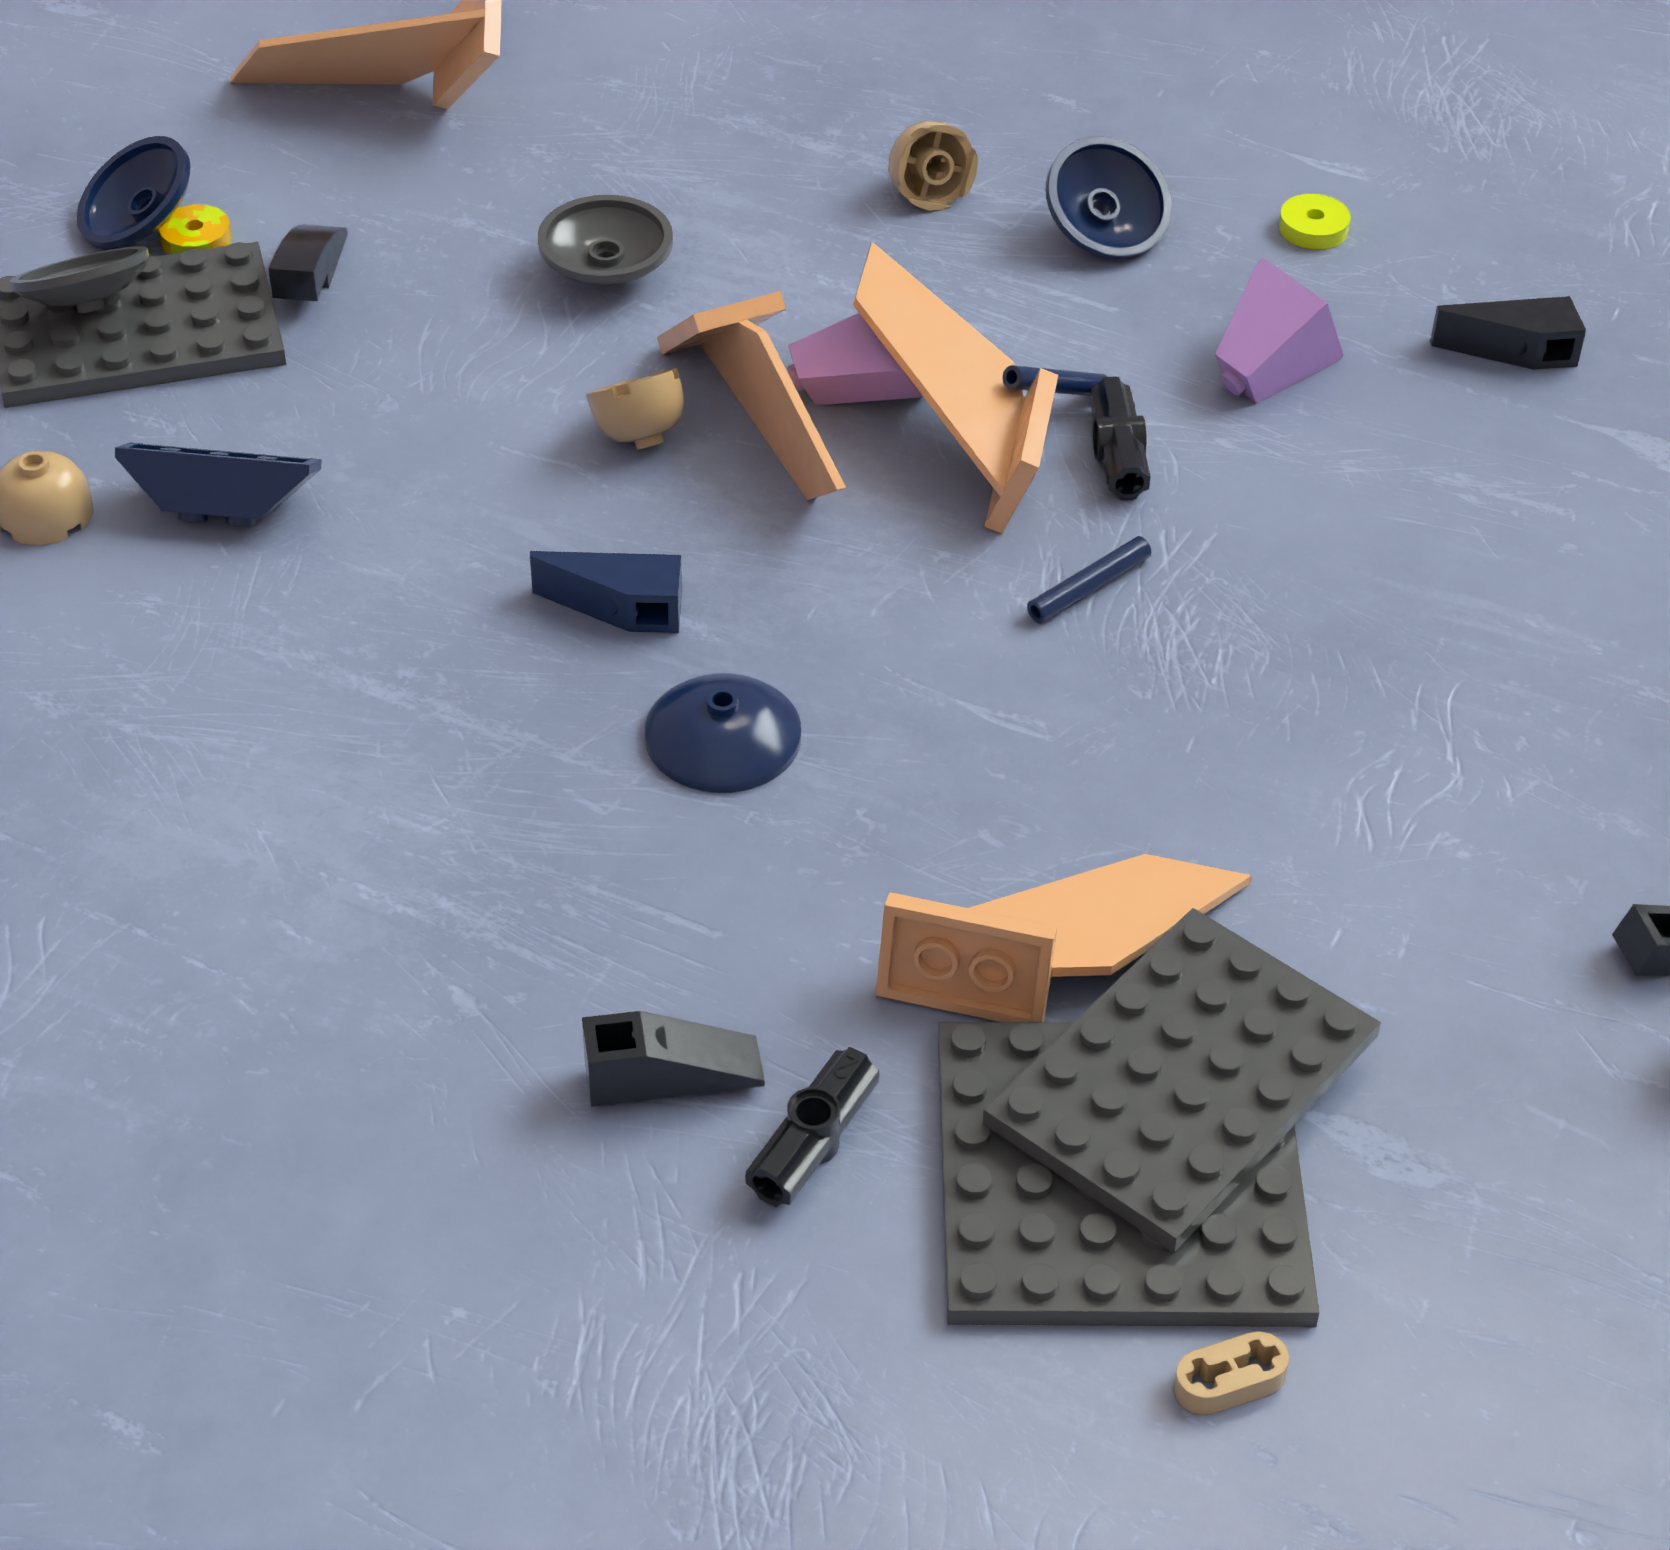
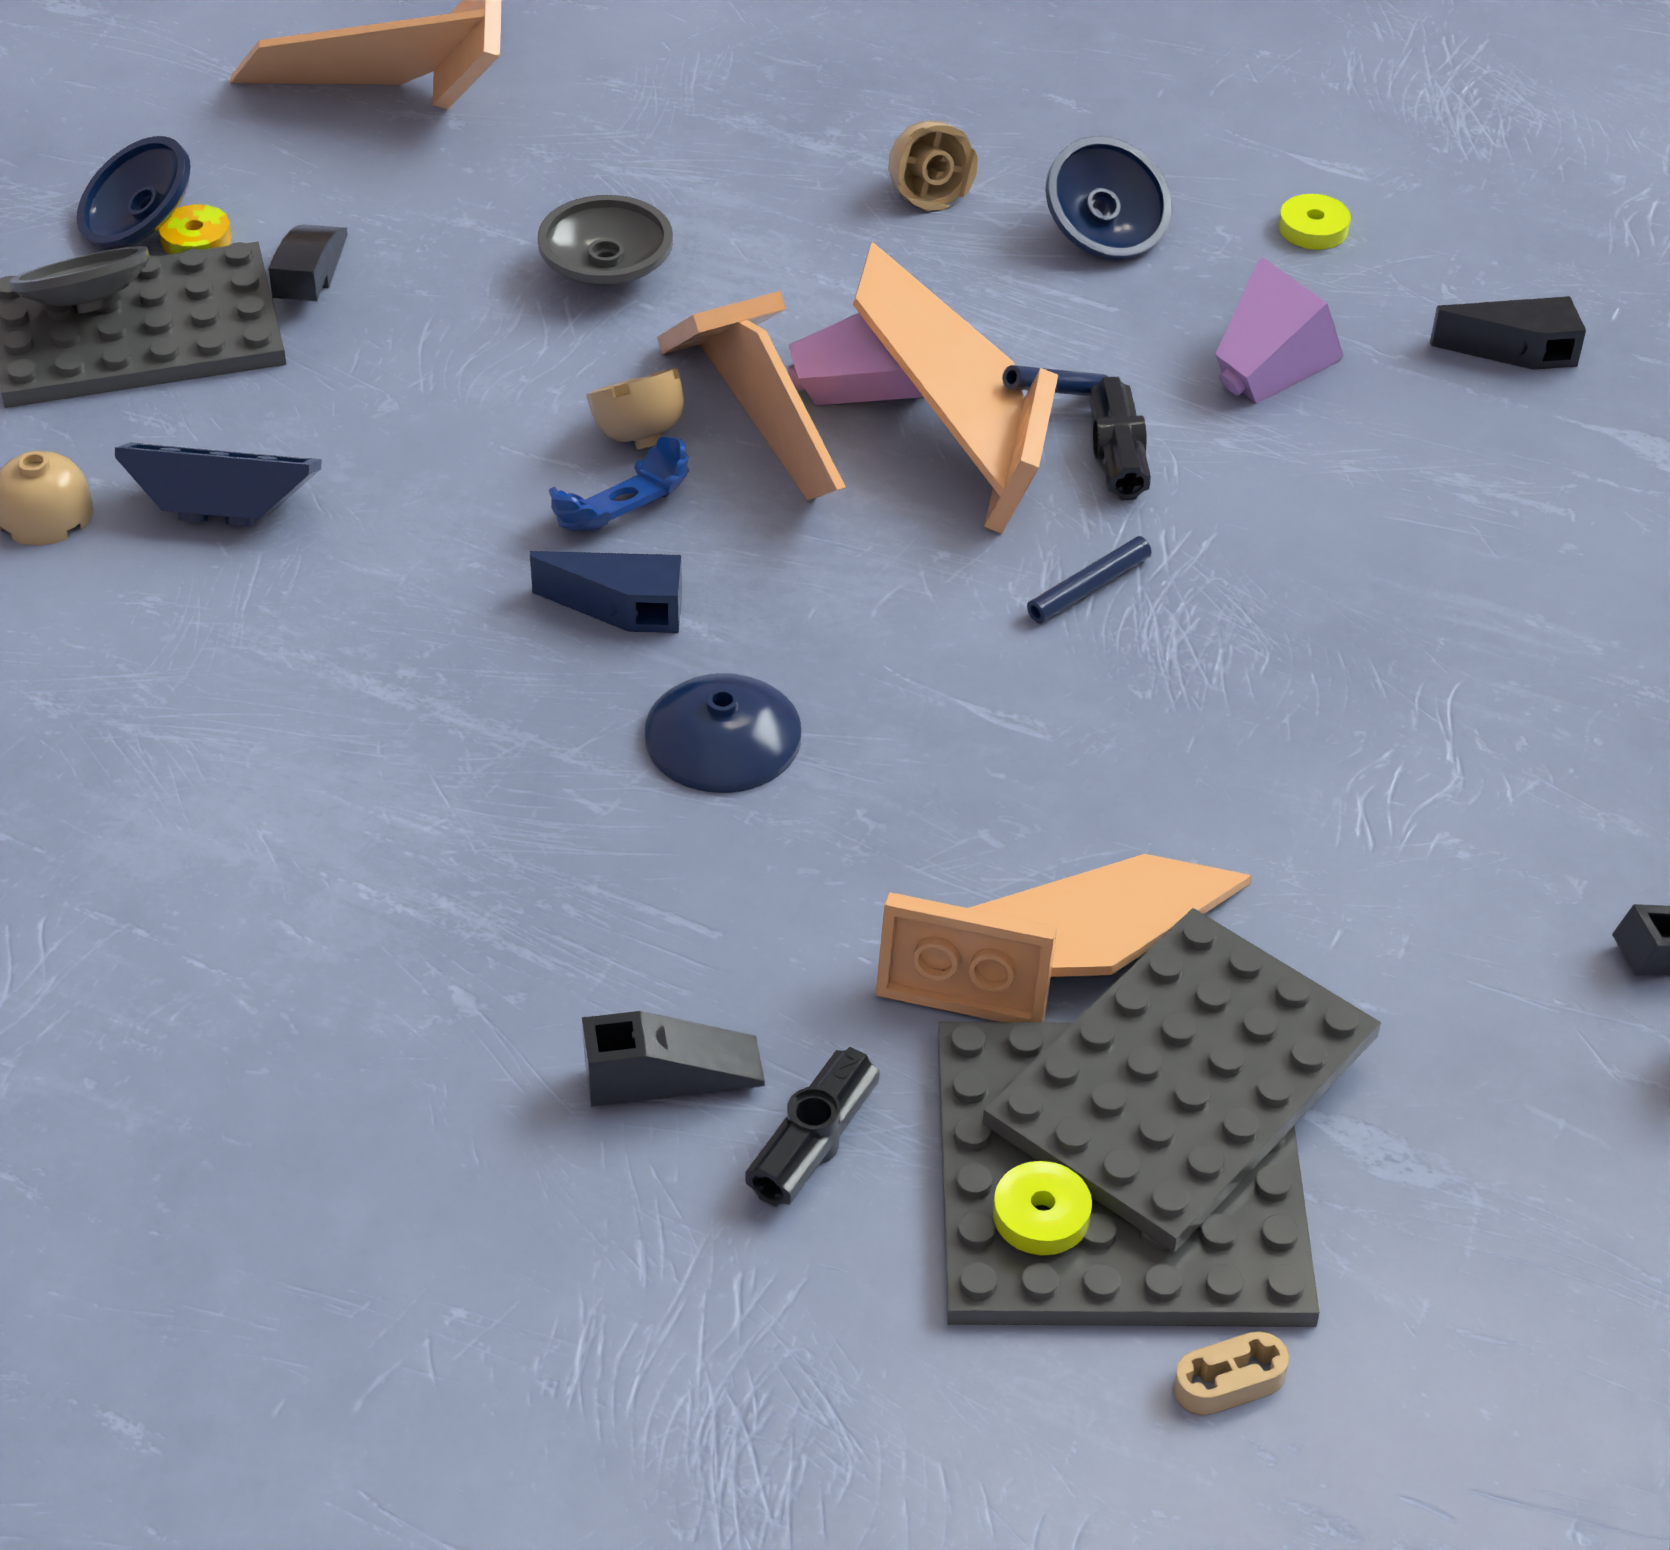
none -> blue piece [549,436,690,531]
none -> neon yellow piece [993,1161,1092,1255]

